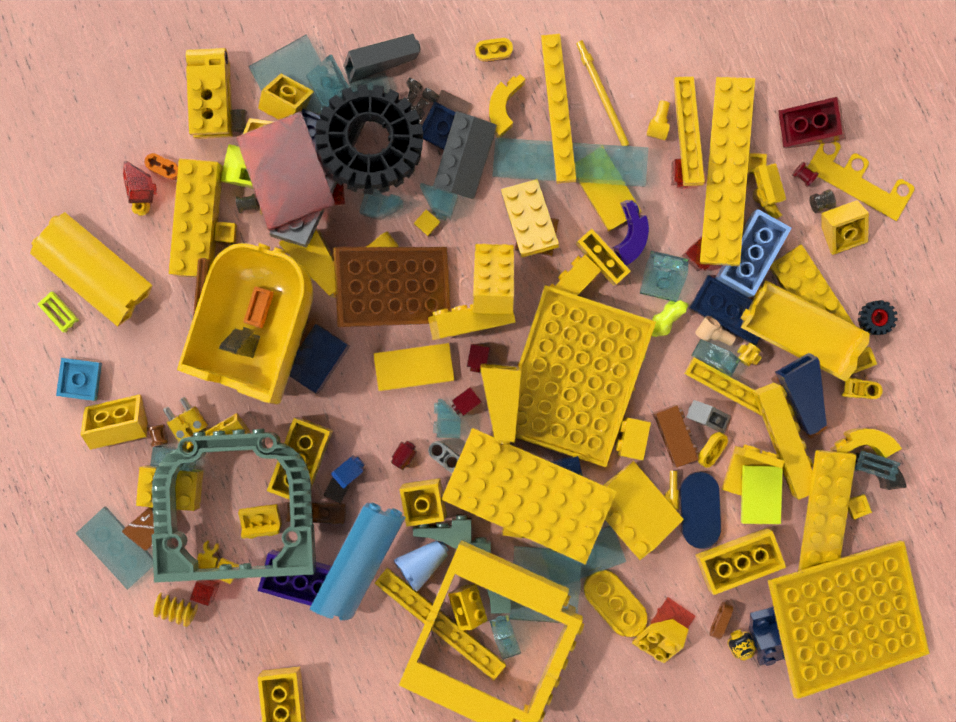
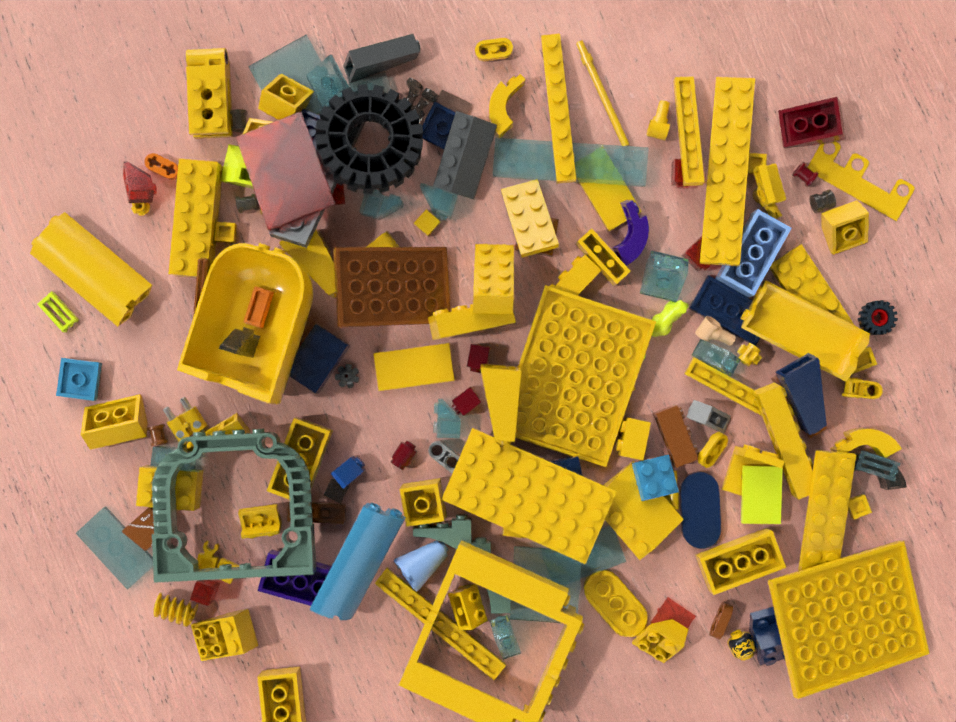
none -> yellow slope [191,609,259,661]
none -> dark grey plant [335,364,360,388]
none -> dark azure plate [632,455,679,501]

